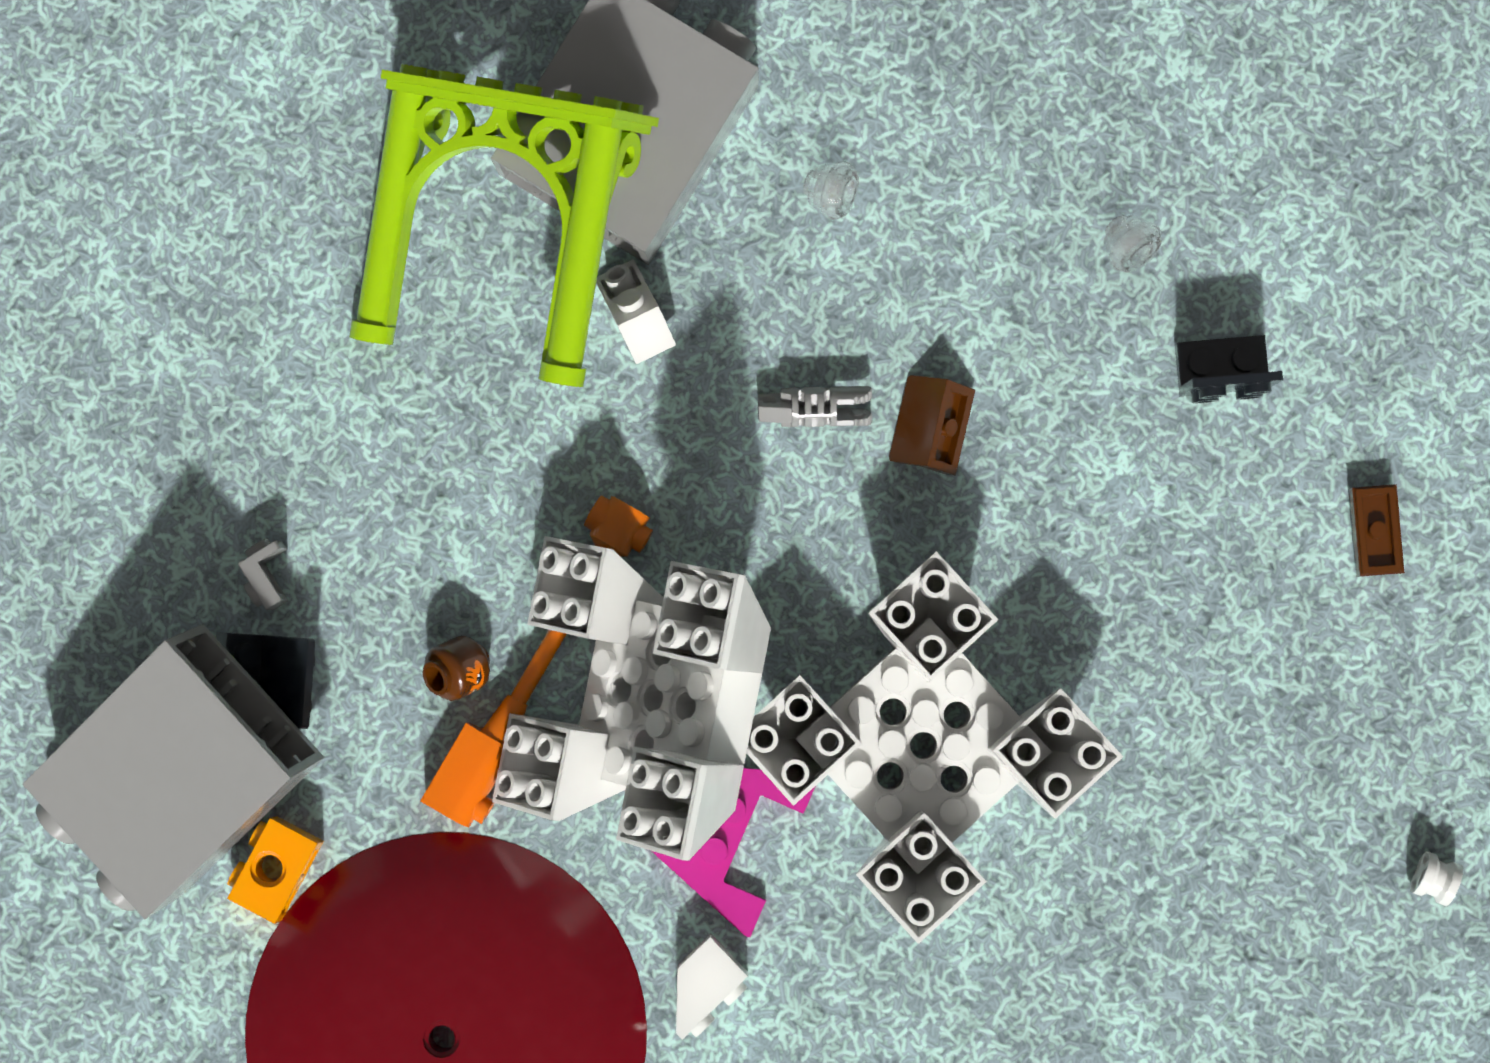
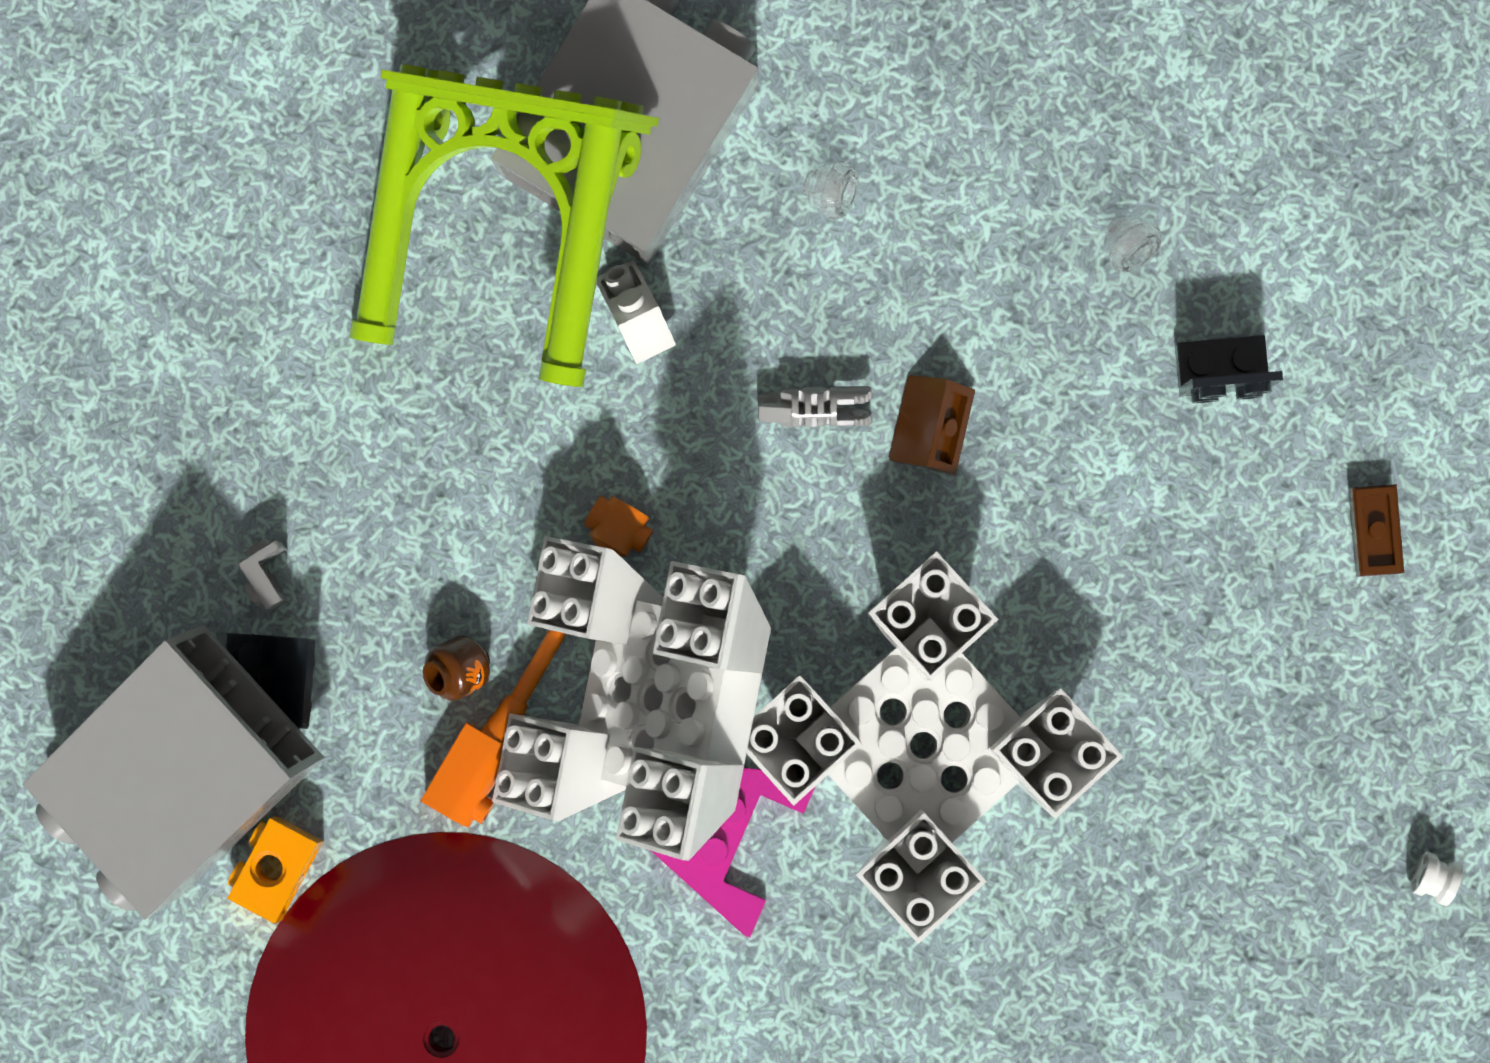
white slope [676,933,748,1040] -> none

